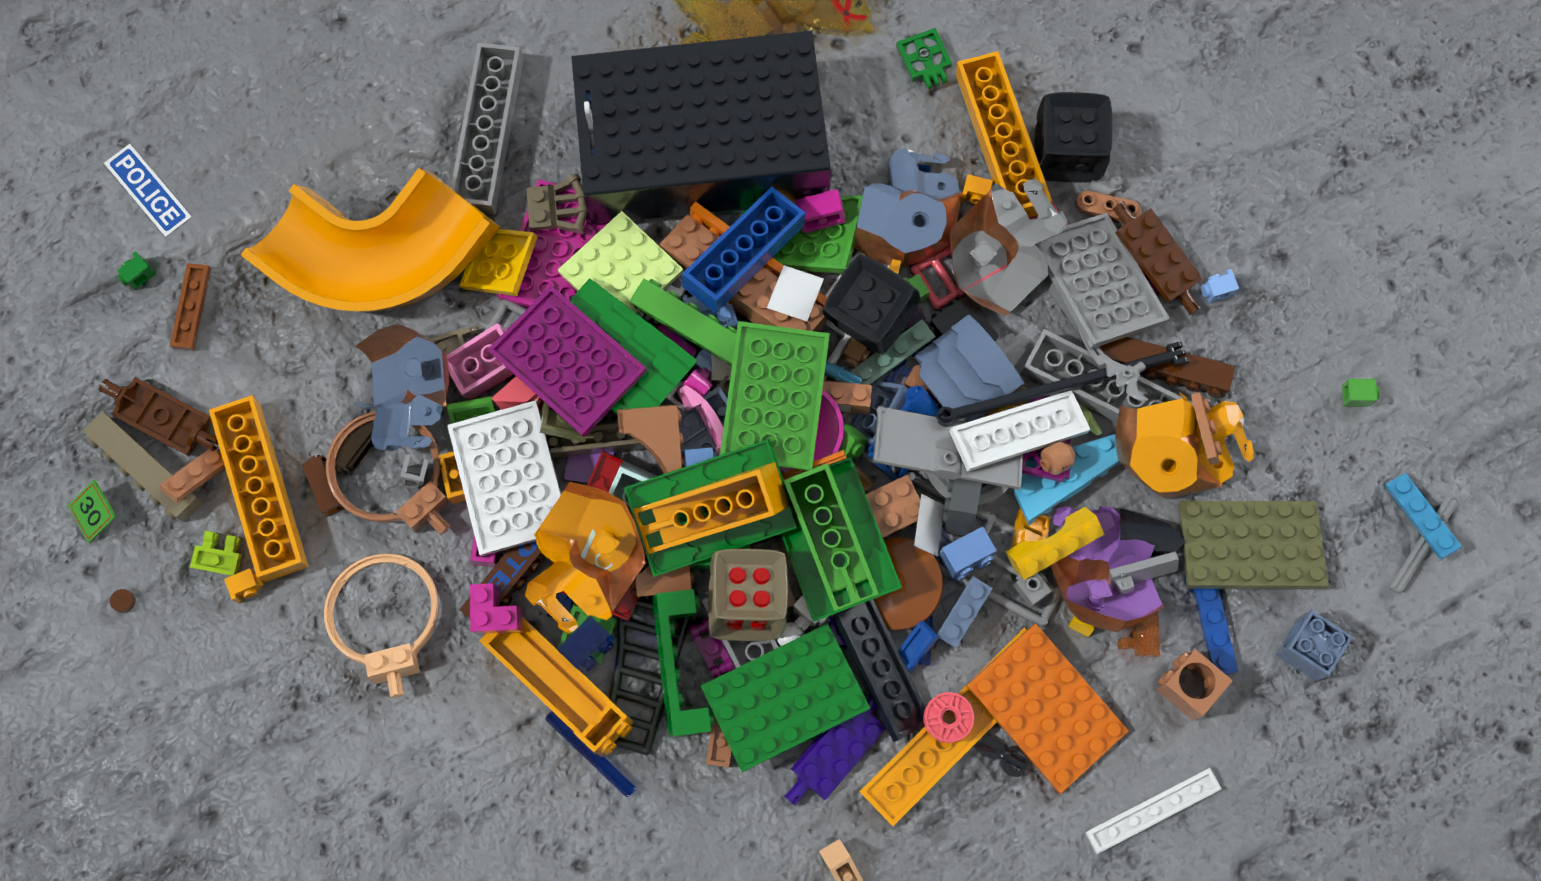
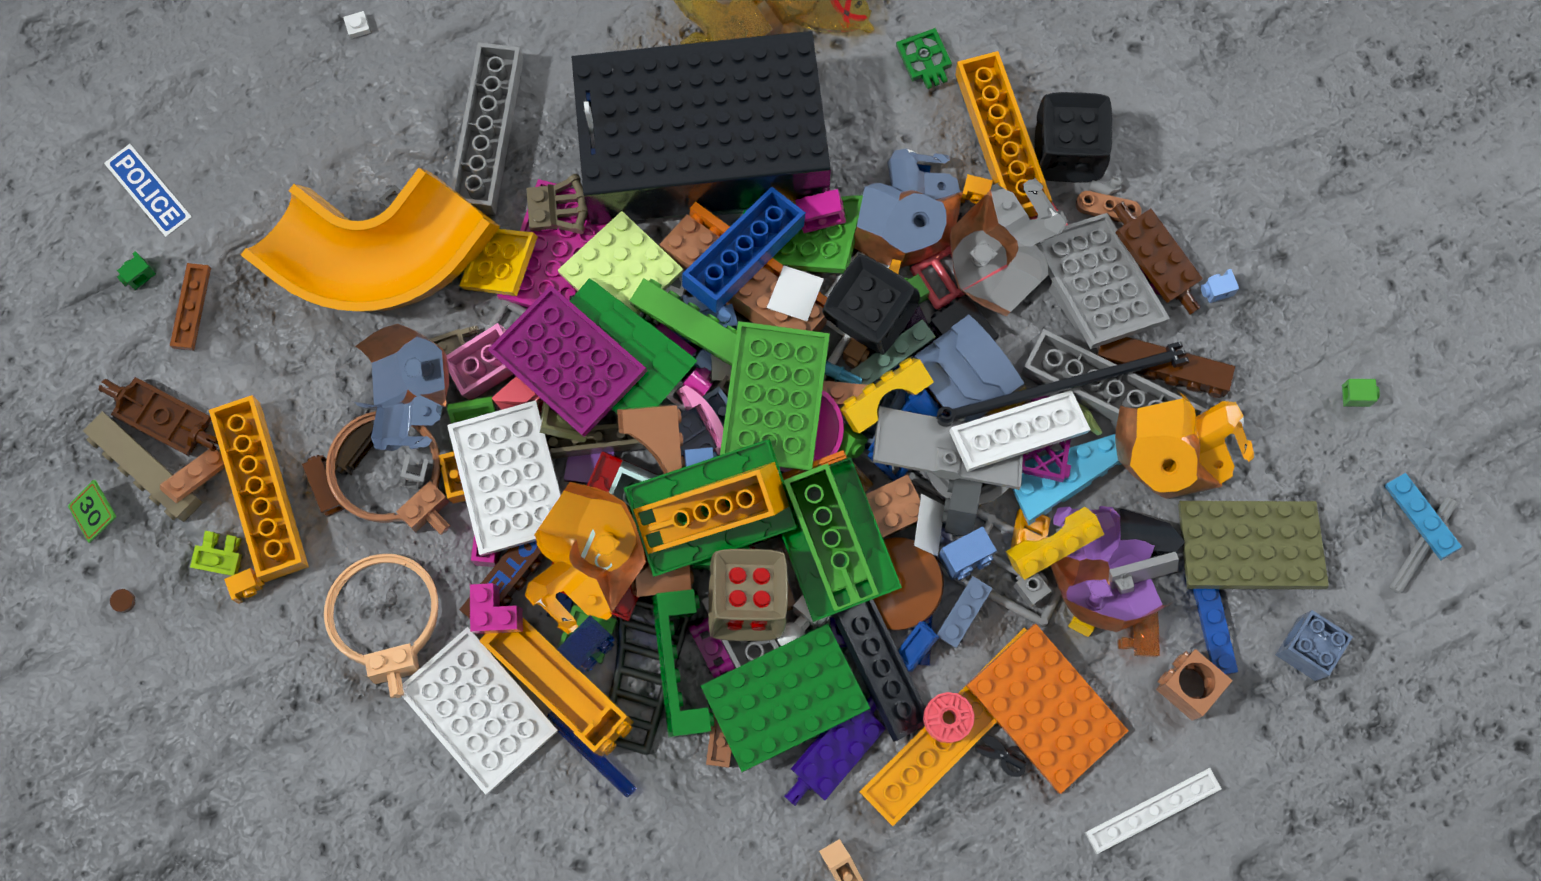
nougat head [1040,441,1076,475] -> none
light grey piece [1078,327,1148,401] -> none
nougat plate [1191,392,1222,465] -> none
none -> white plate [343,11,371,39]
none -> white plate [402,627,558,795]
none -> yellow arch [840,358,934,434]

